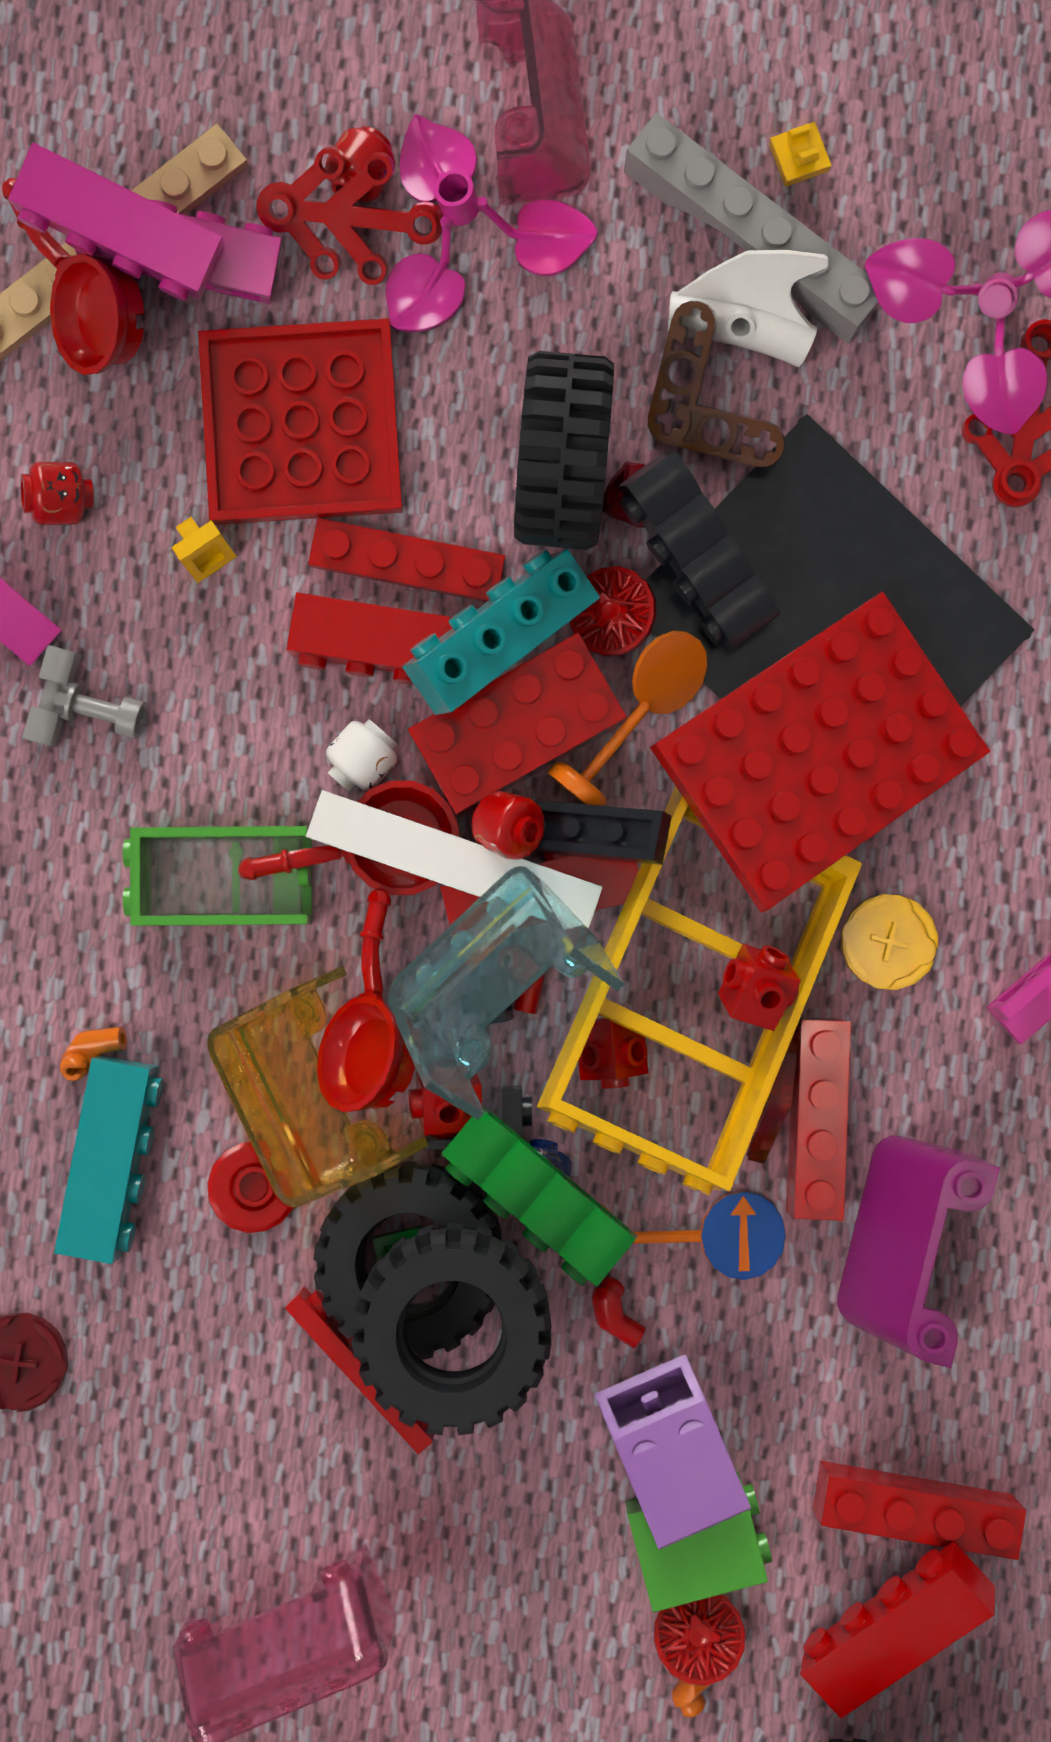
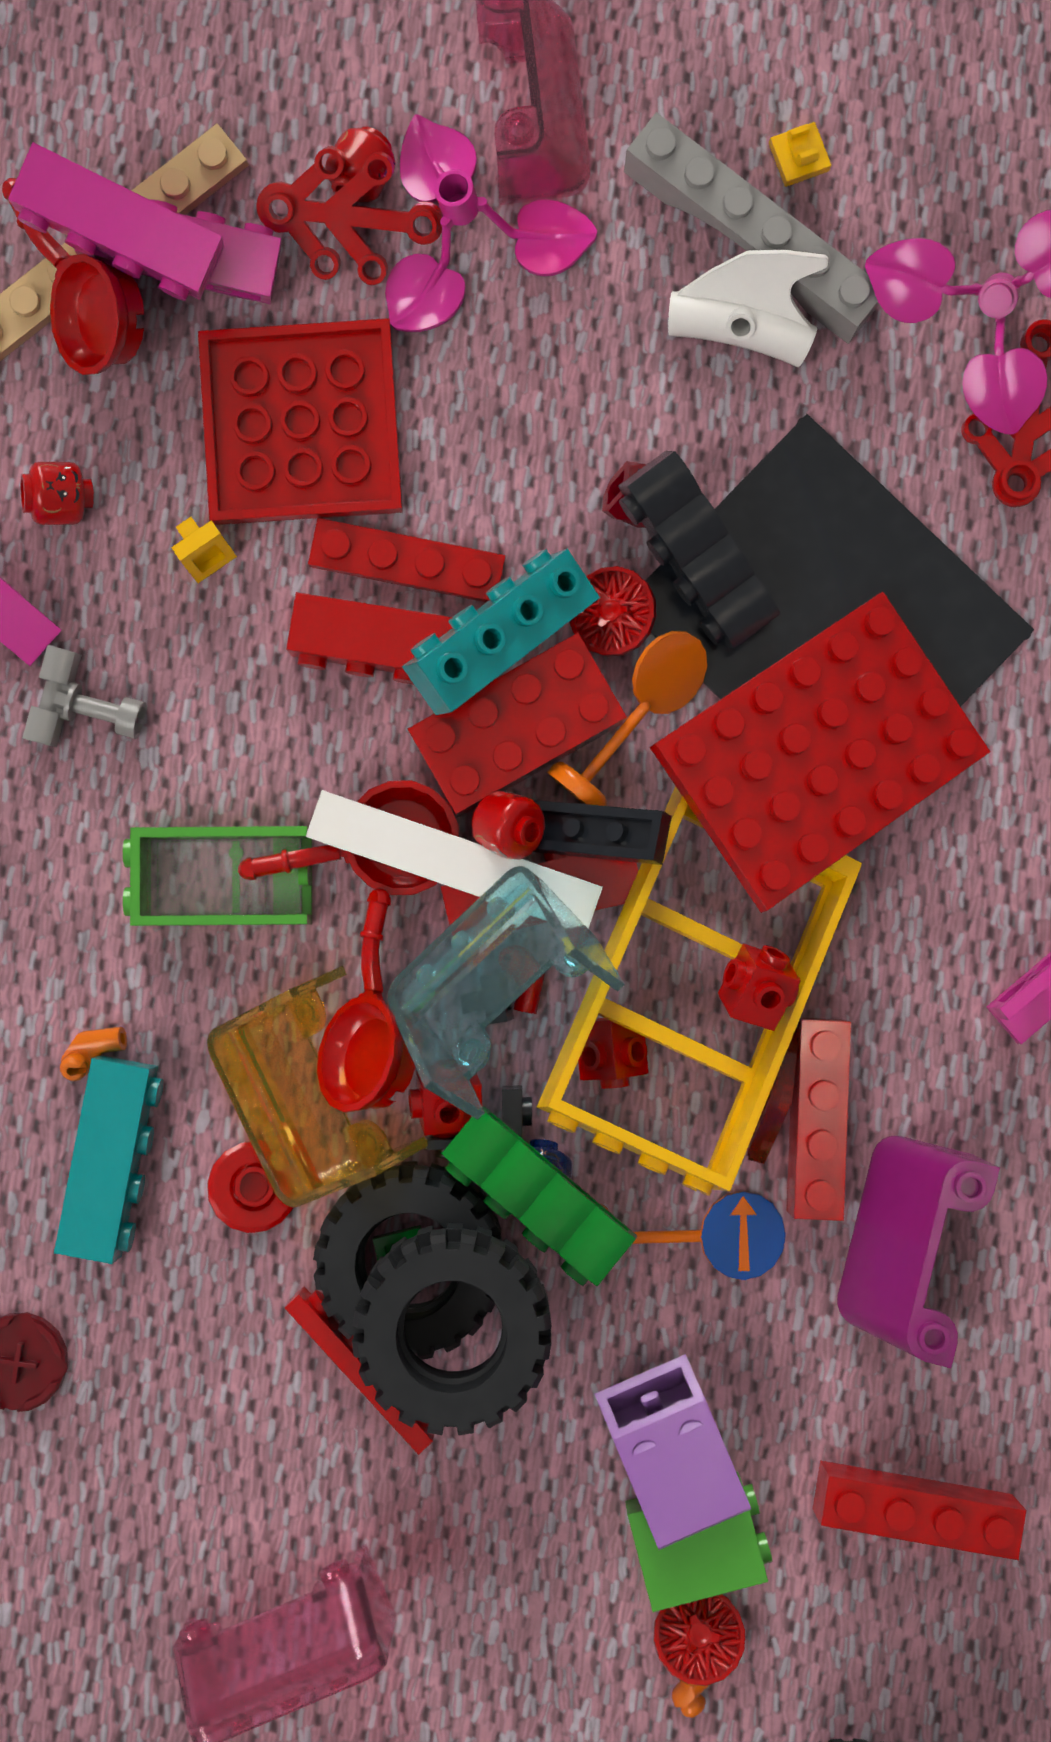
white head [326,719,397,792] -> none
black tyre [514,351,614,550] -> none
red arm [591,1277,646,1349] -> none
reddish brown beam [648,301,786,467] -> none
red brick [800,1541,995,1719] -> none
yellow tile [841,894,938,990] -> none

